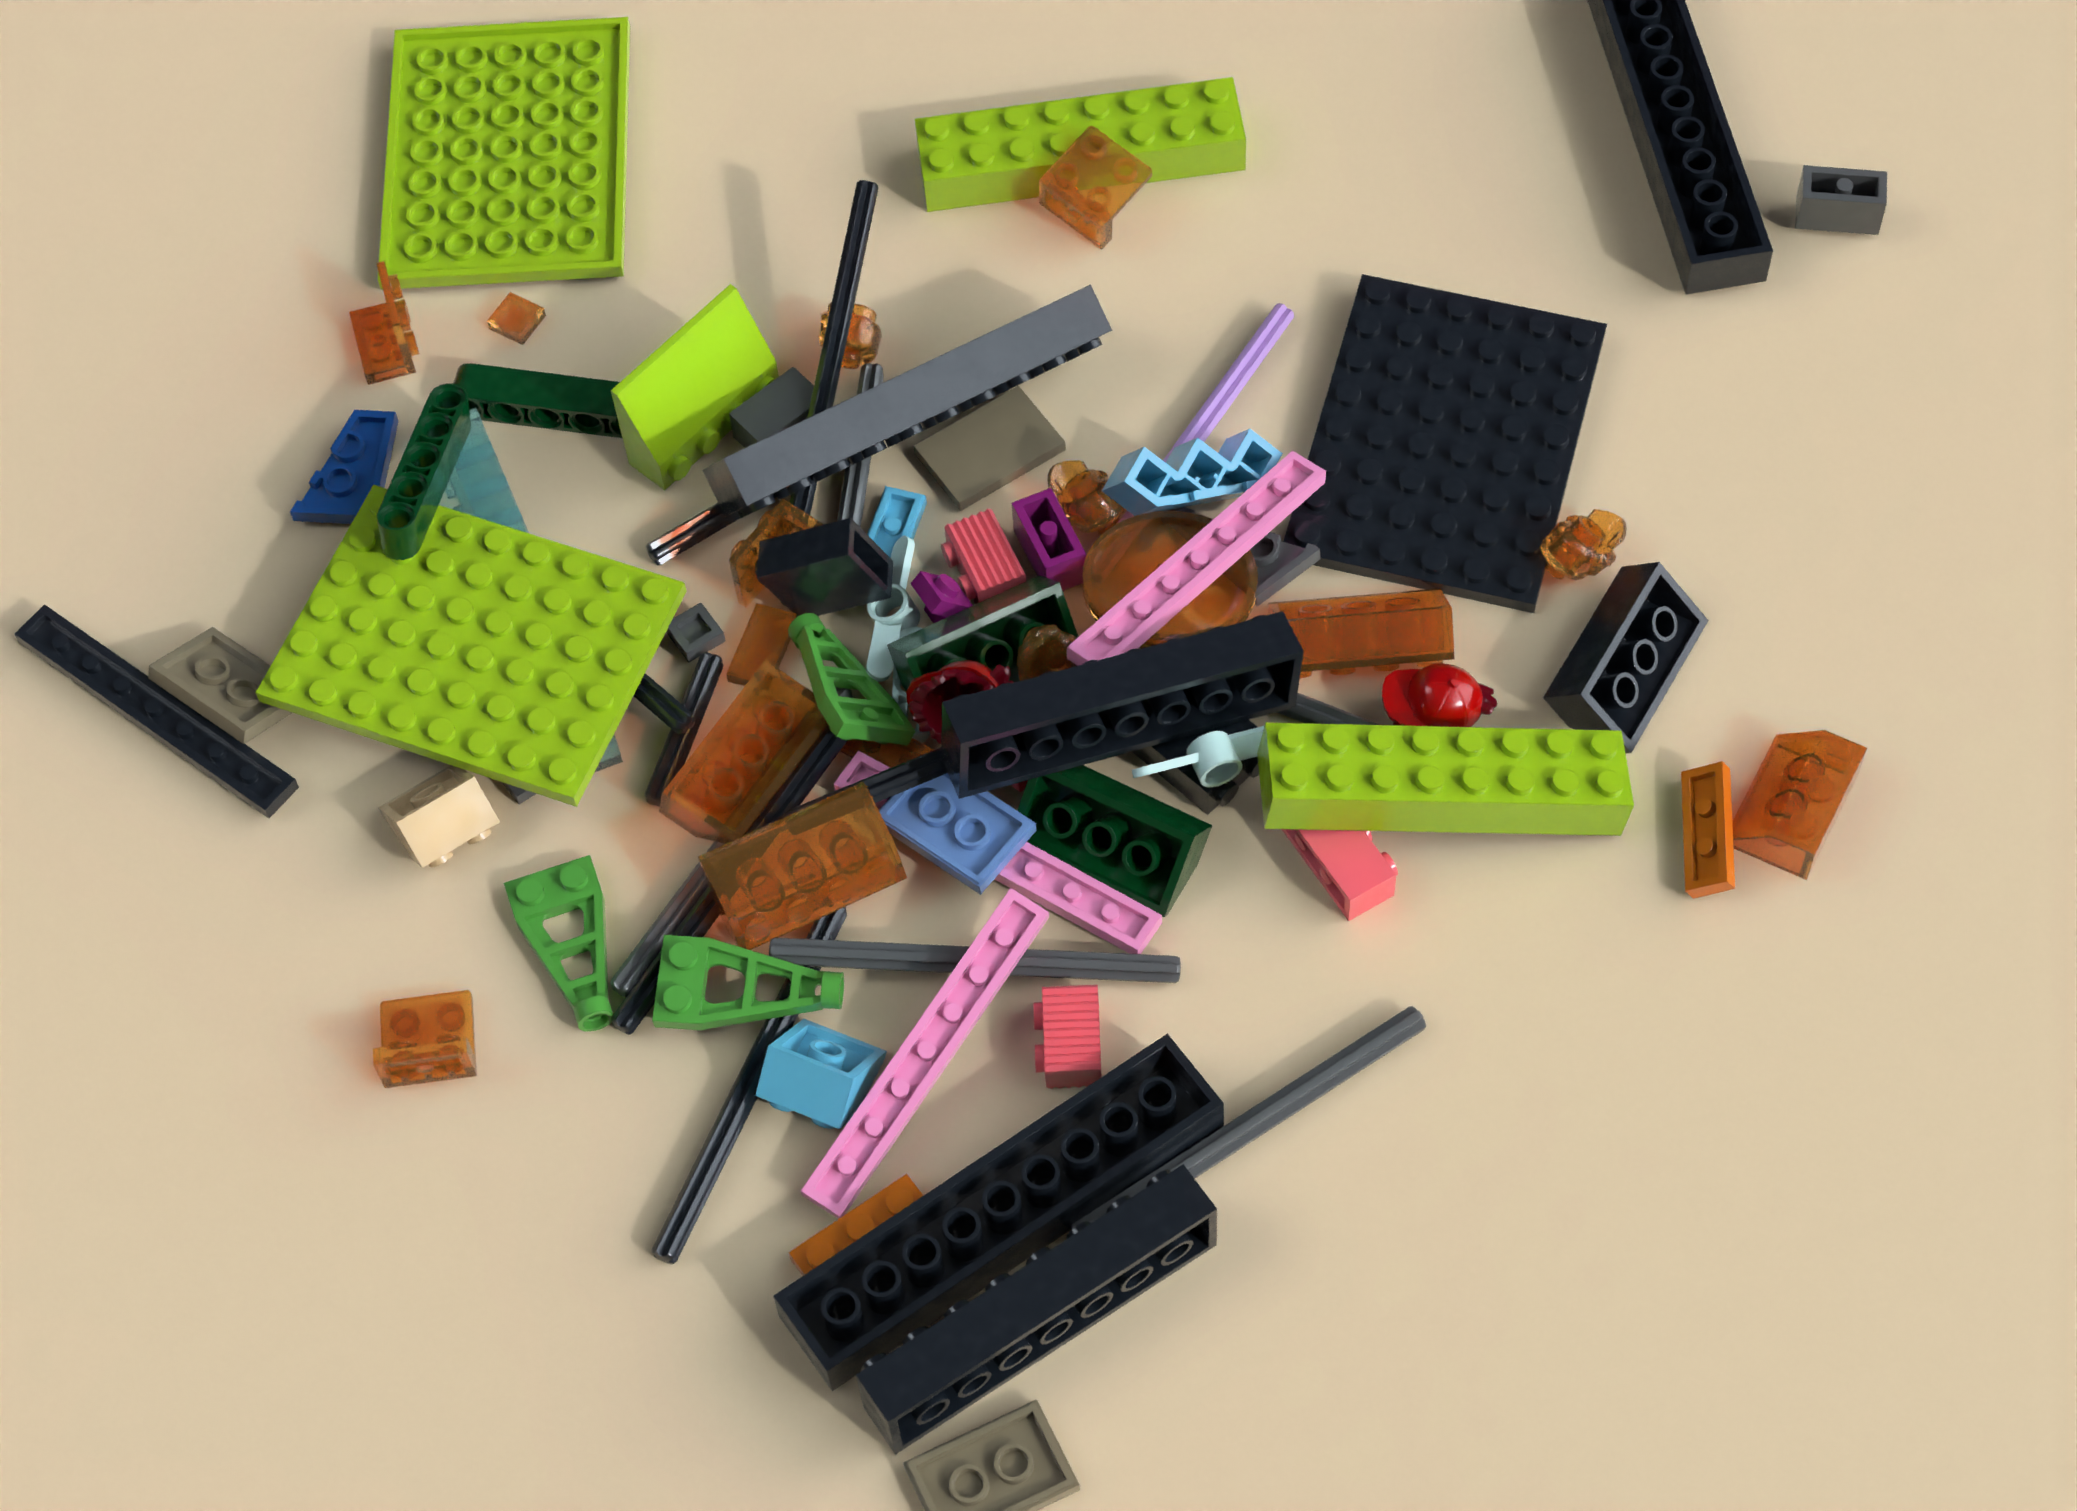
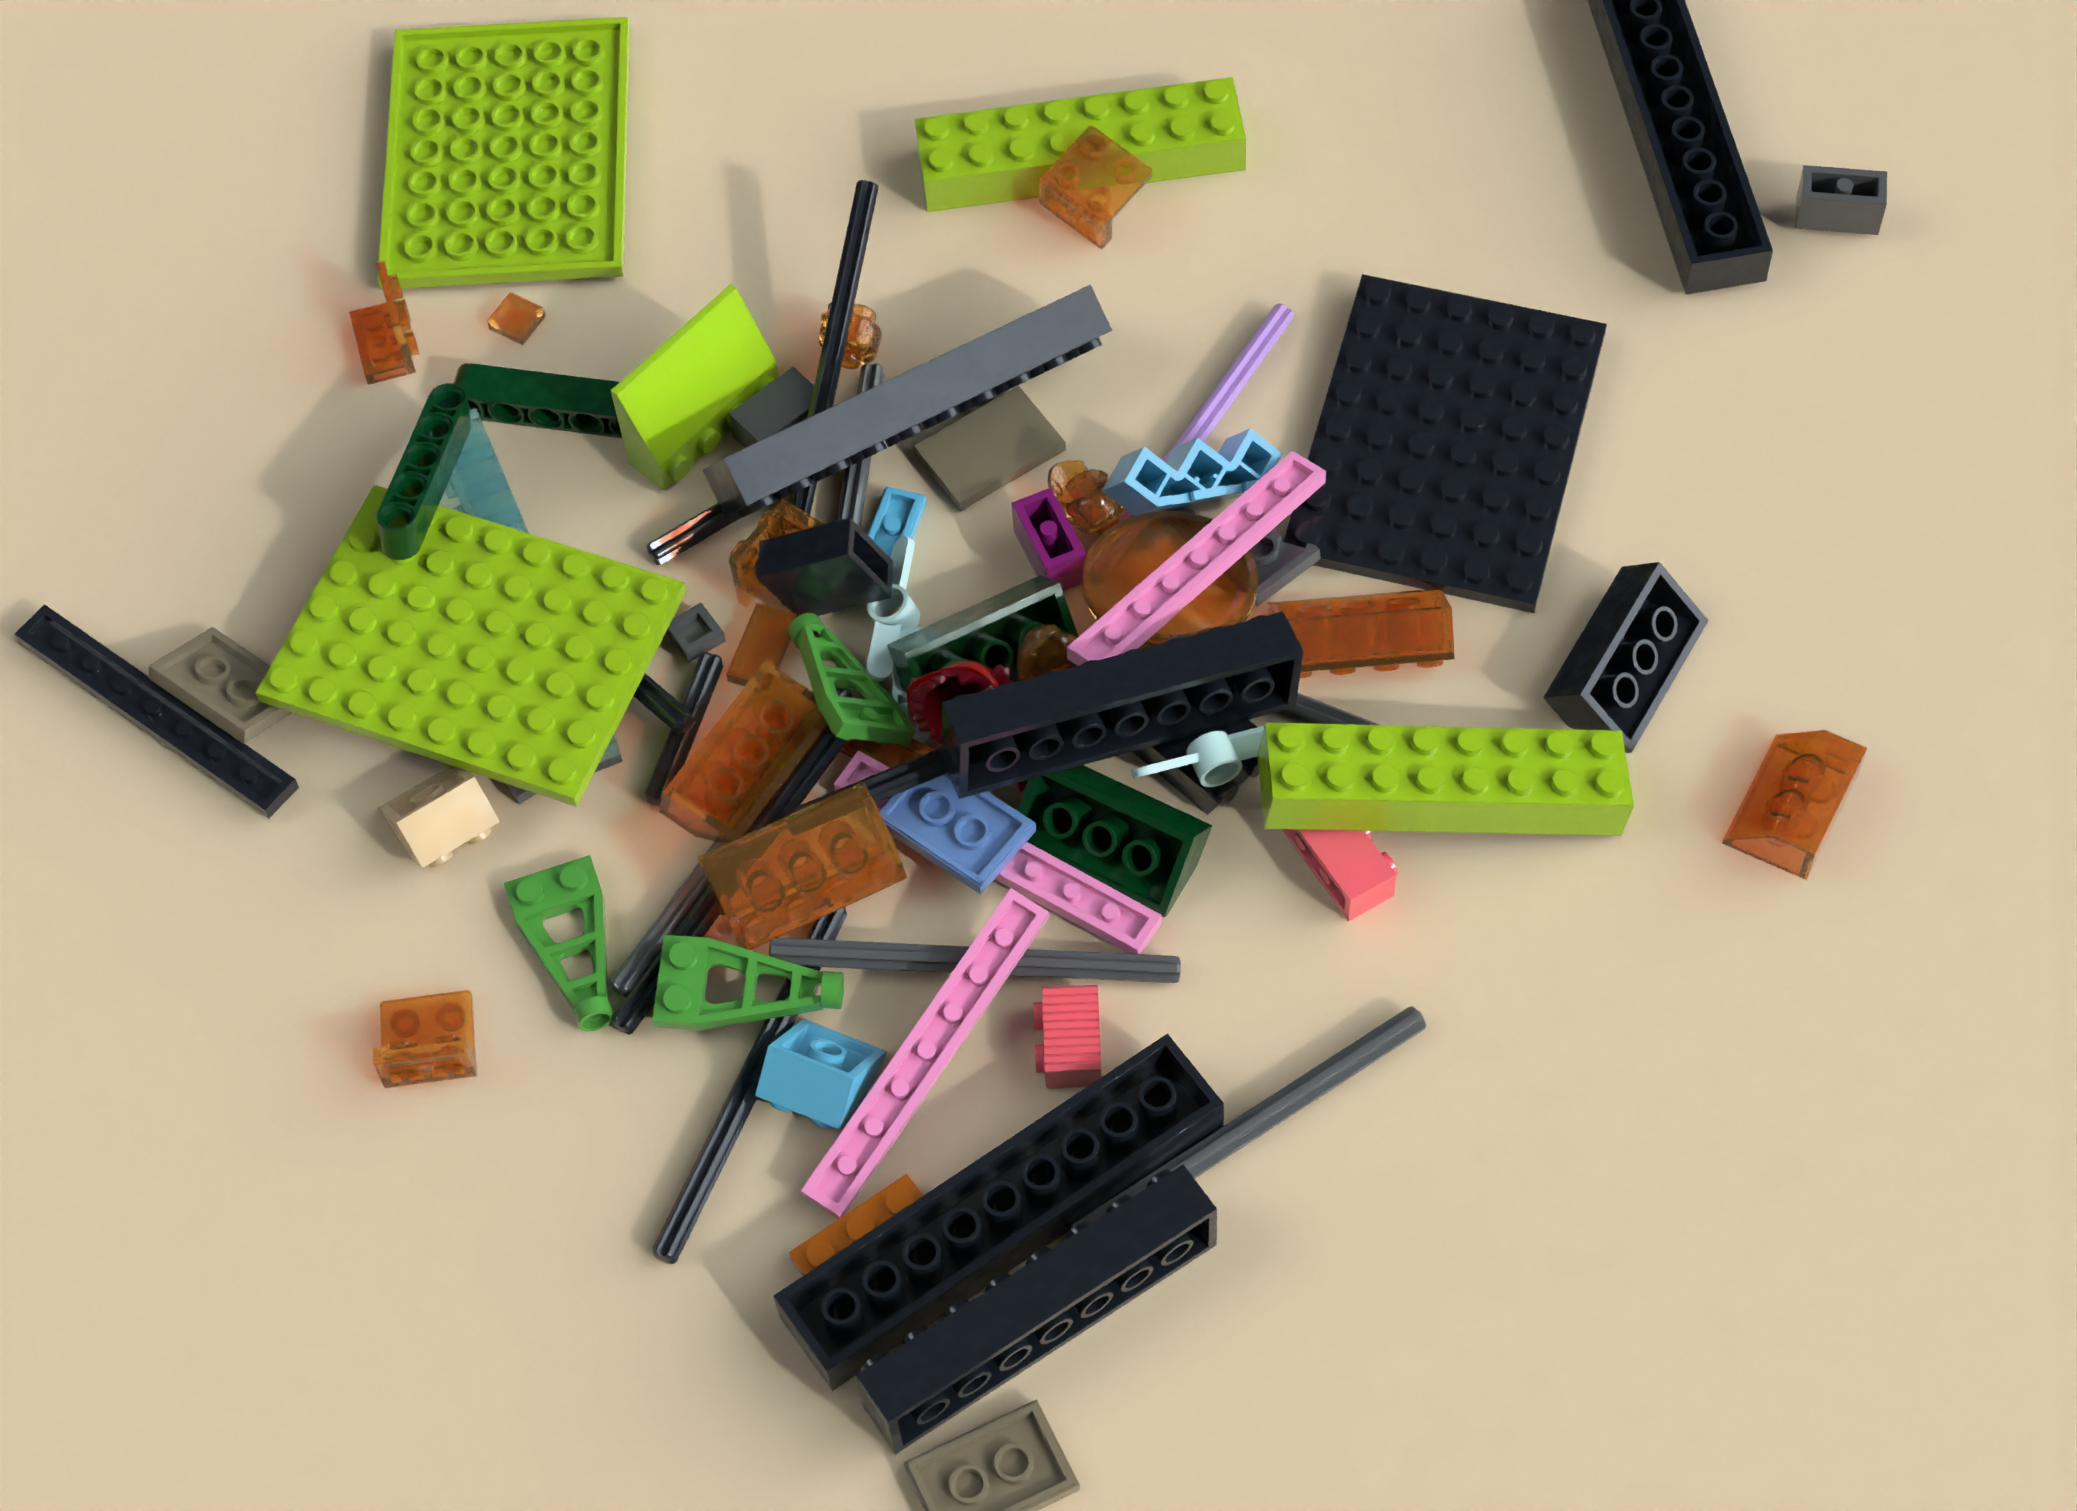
blue wing [290,410,399,524] -> none
magenta bracket [910,571,973,624] -> none
coral brick [941,508,1026,604] -> none
red hair [1382,663,1498,727] -> none
clear orange head [1541,509,1627,580] -> none
orange plate [1681,761,1735,899] -> none

